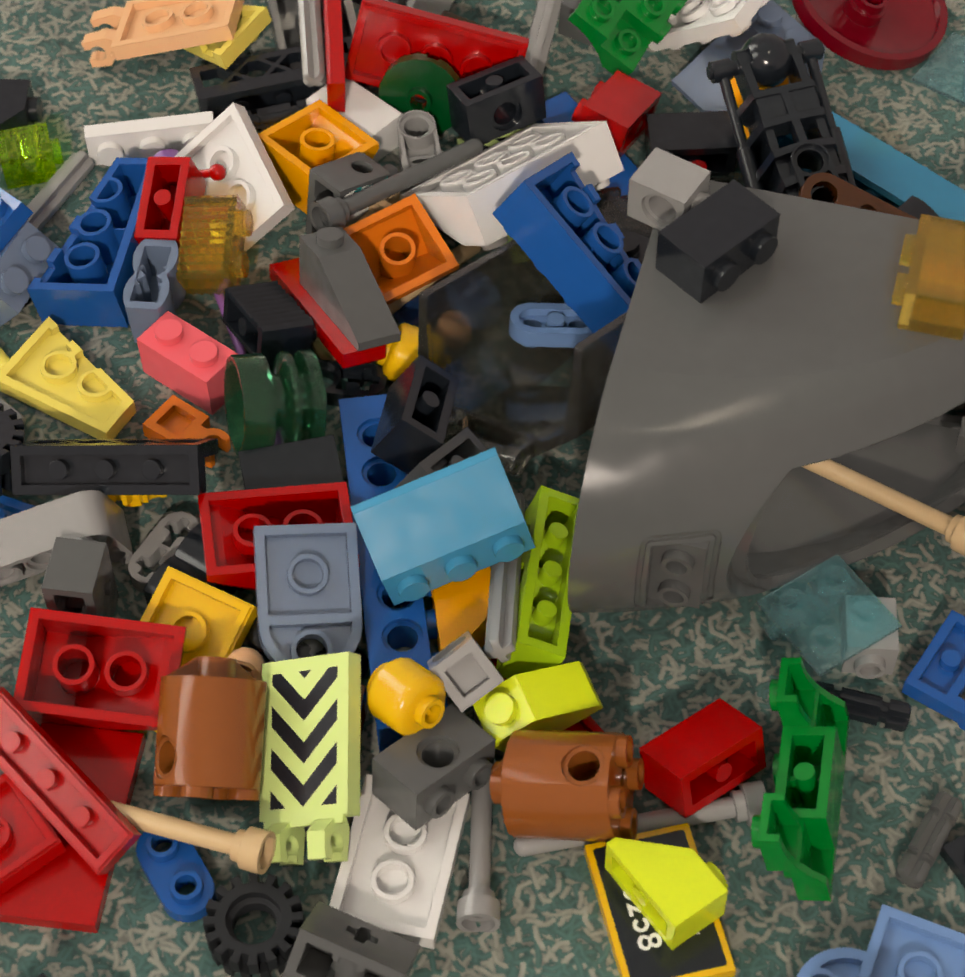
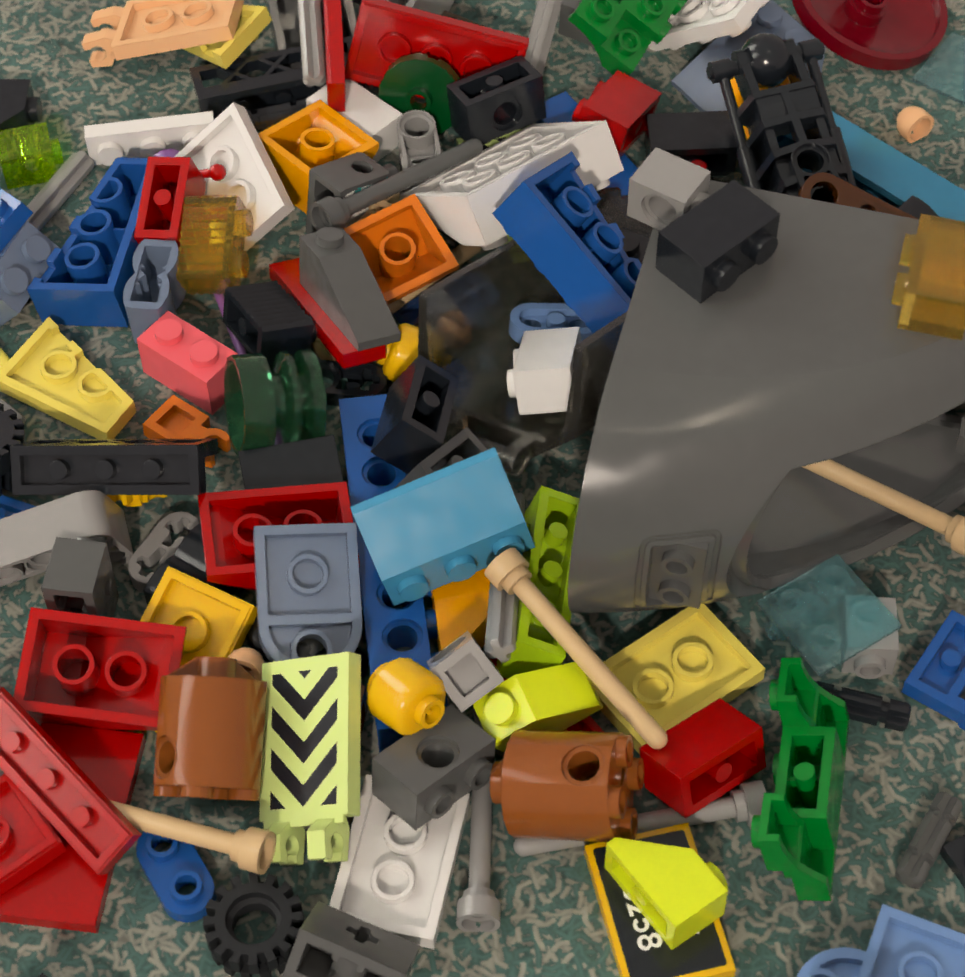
none -> tan piece [484,547,668,749]
none -> white brick [507,327,586,415]
none -> light yellow plate [590,604,766,755]
none -> light nougat hinge [896,105,934,143]

